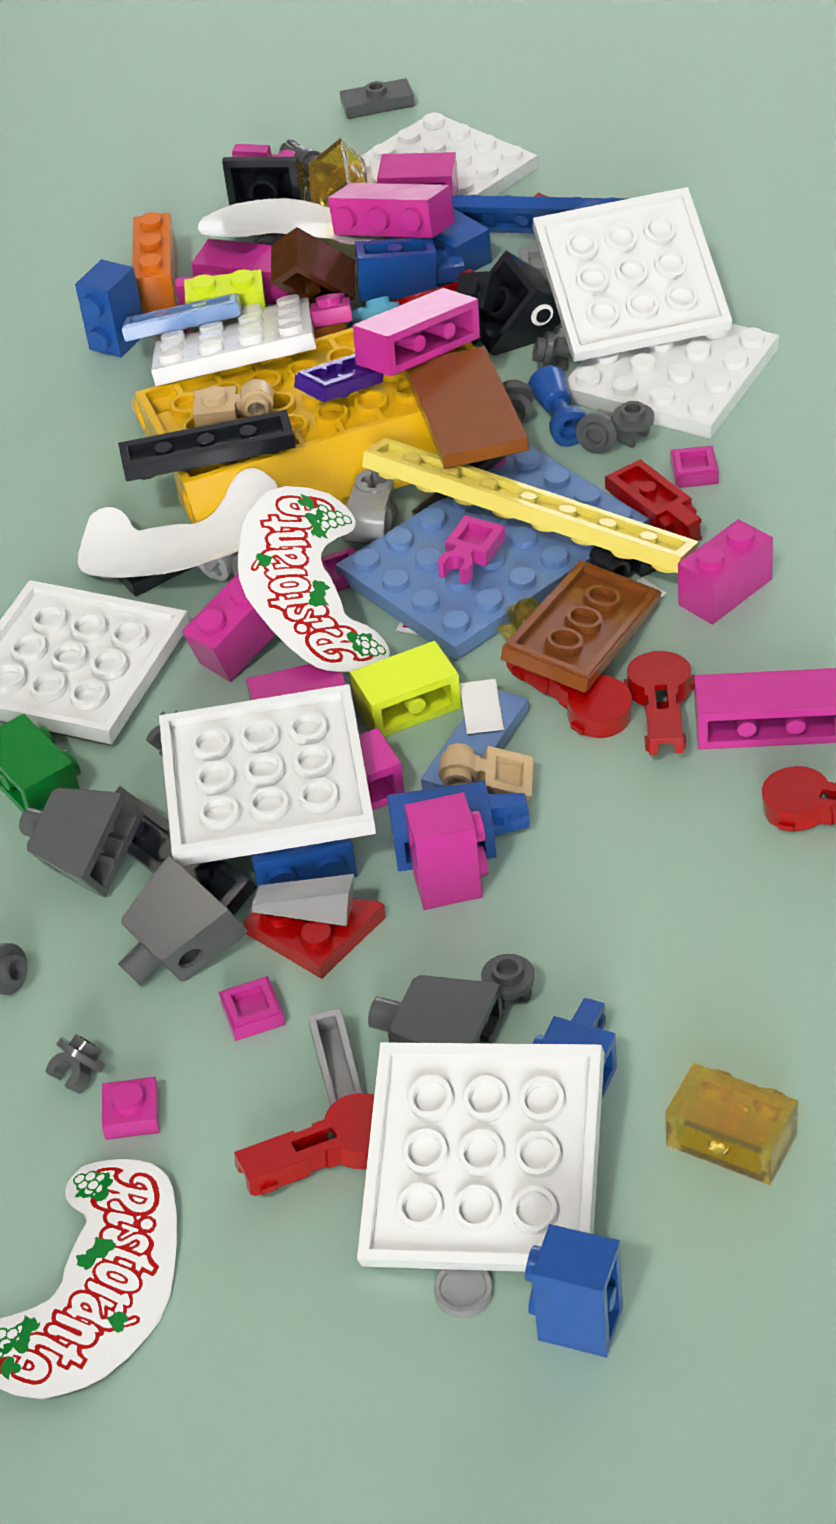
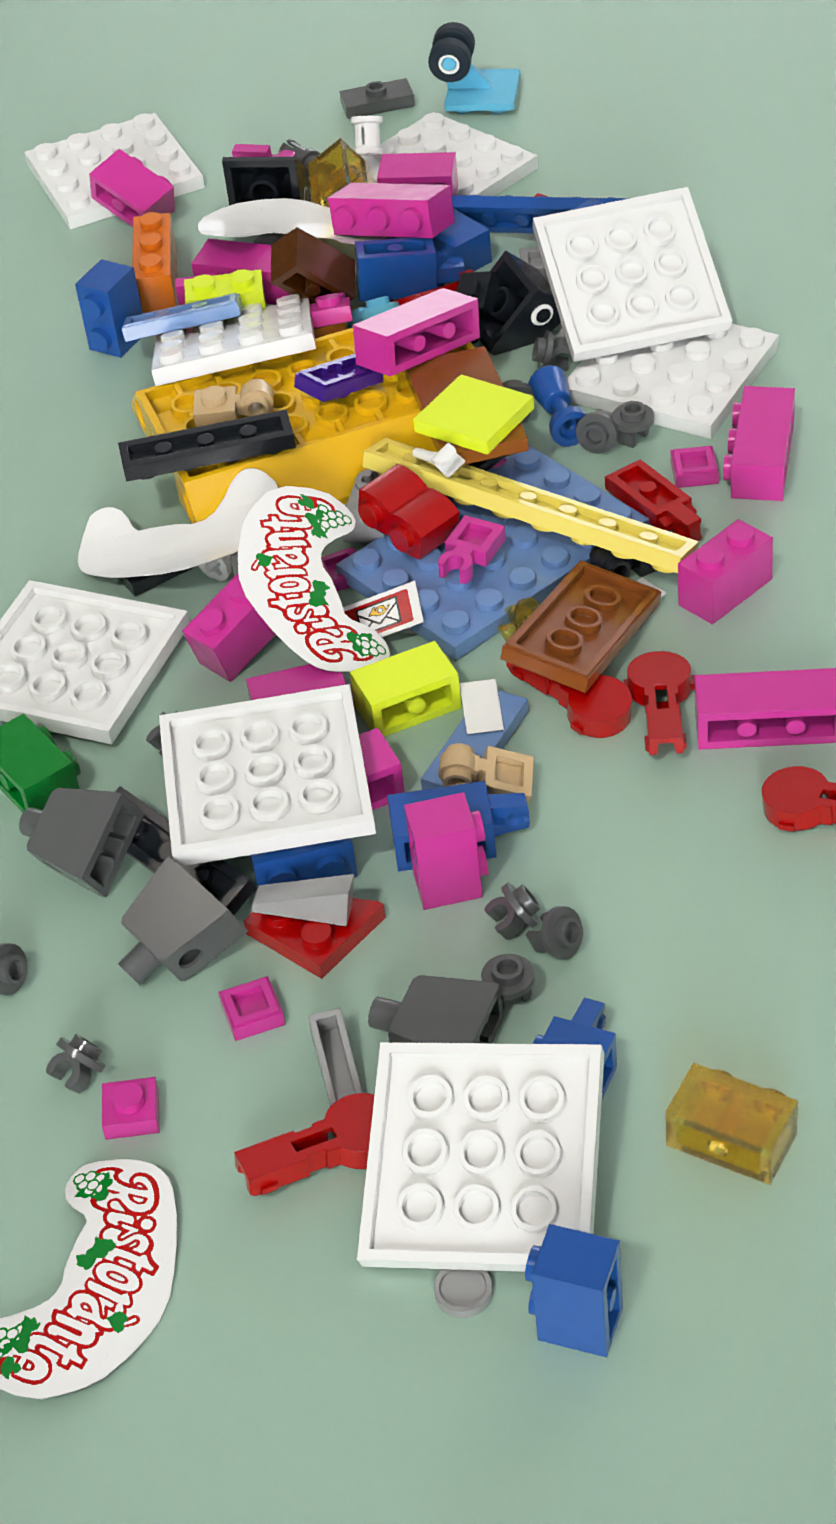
none -> white plate [24,113,205,229]
none -> dark pink brick [89,149,175,227]
none -> sticker [343,581,424,637]
none -> white bush [351,116,384,156]
none -> red brick [358,464,459,559]
none -> neon yellow tile [413,374,534,455]
none -> white hand [413,442,466,478]
none -> plate [428,22,521,114]
none -> dark grey plate [484,882,541,940]
none -> dark grey plate [525,906,583,959]
none -> dark pink brick [723,386,795,501]

